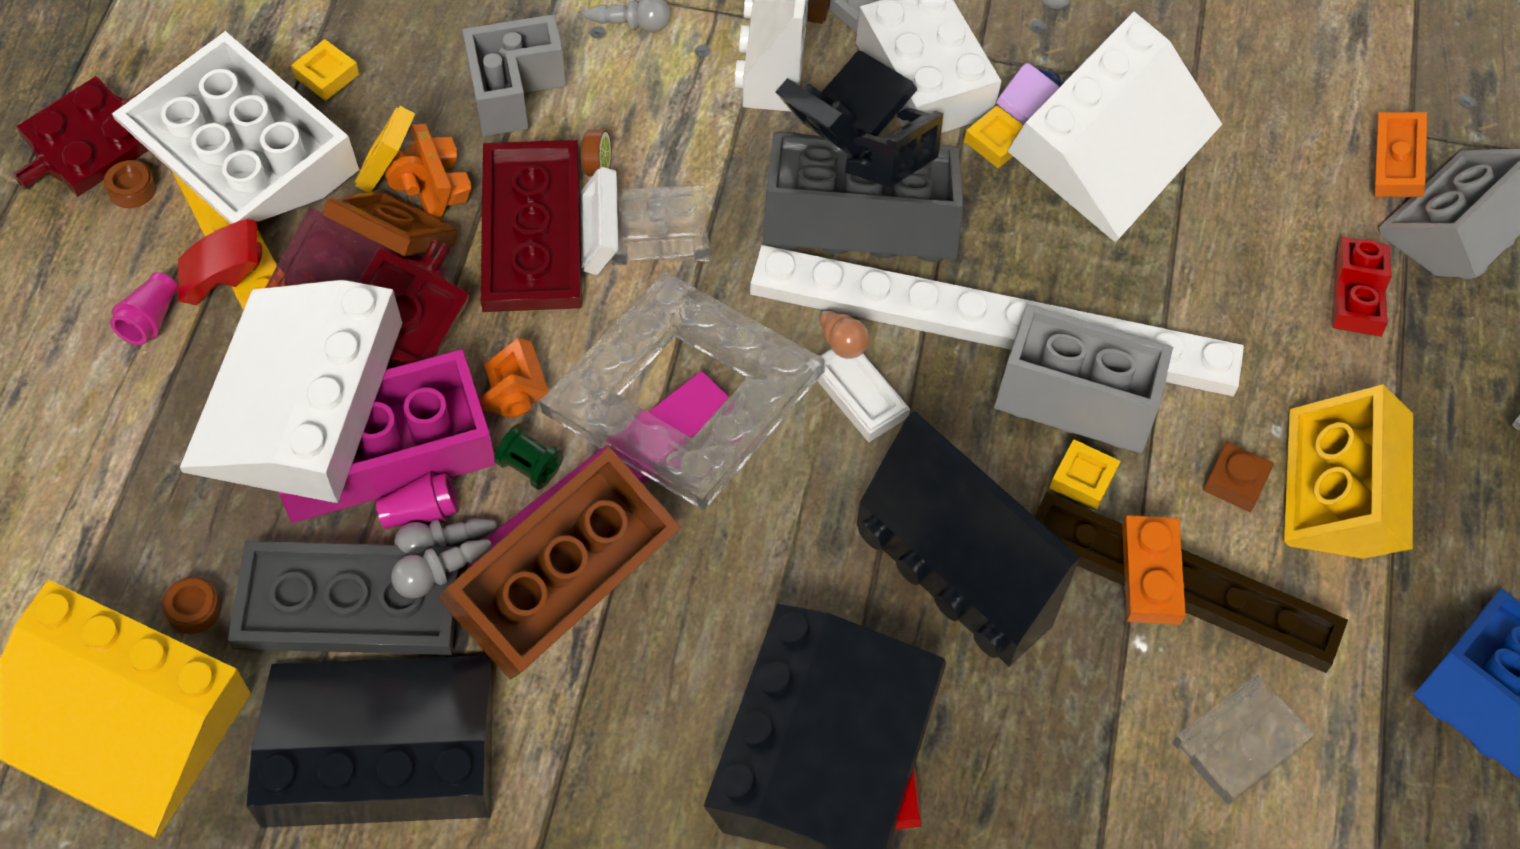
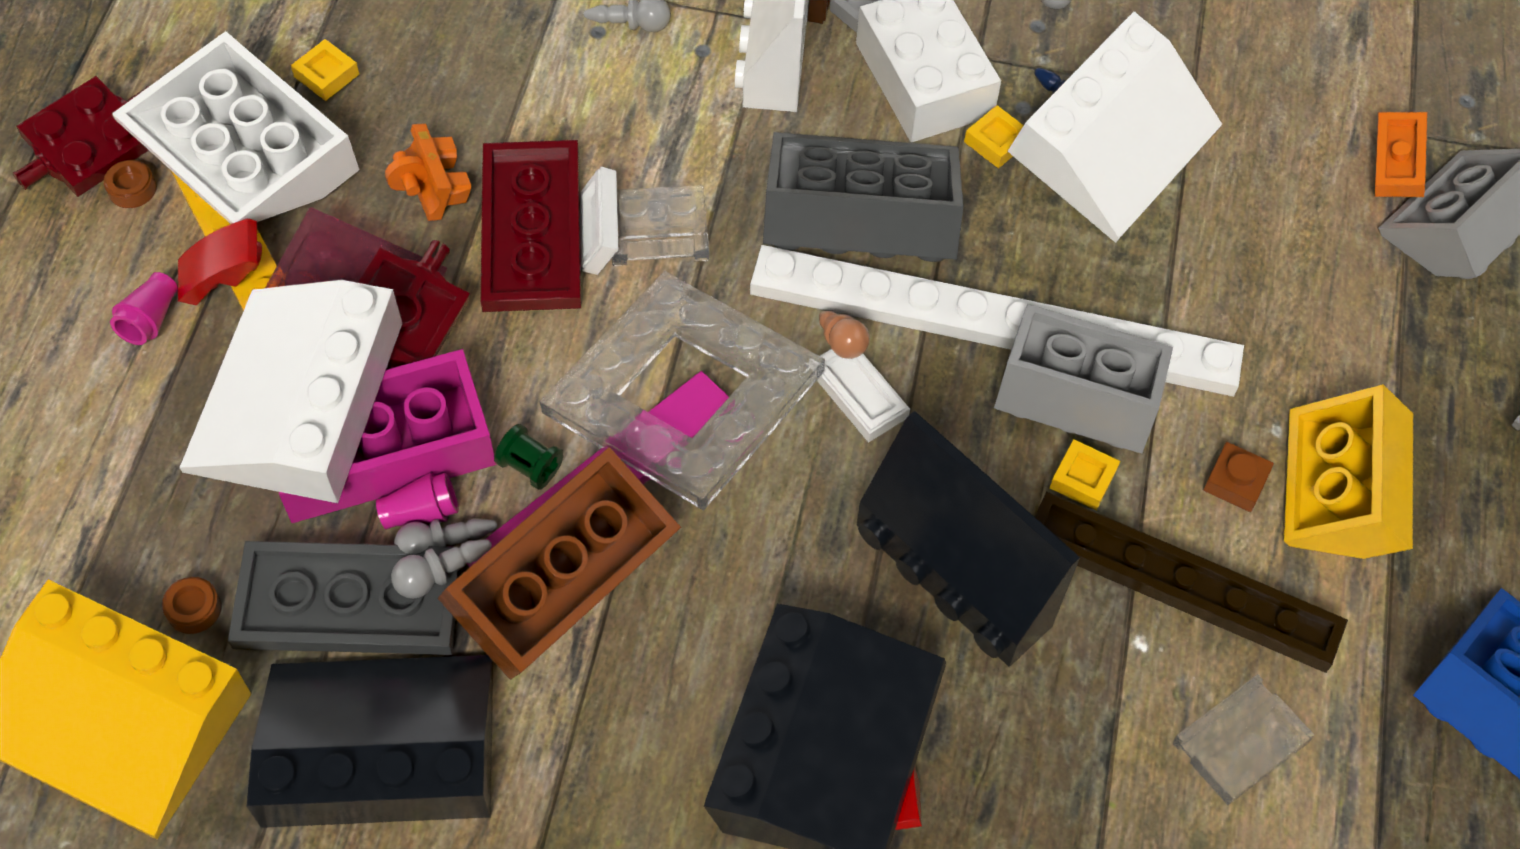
dark orange tile [322,190,459,256] -> none
yellow tile [355,106,415,192] -> none
light grey brick [462,14,566,137] -> none
orange bracket [479,338,549,418] -> none
dark orange tile [581,129,611,177] -> none
black bracket [775,51,917,158] -> none
black hinge [845,108,944,187] -> none
lavender slope [996,62,1060,125] -> none
orange plate [1122,515,1186,625] -> none
red slope [1332,237,1392,337] -> none

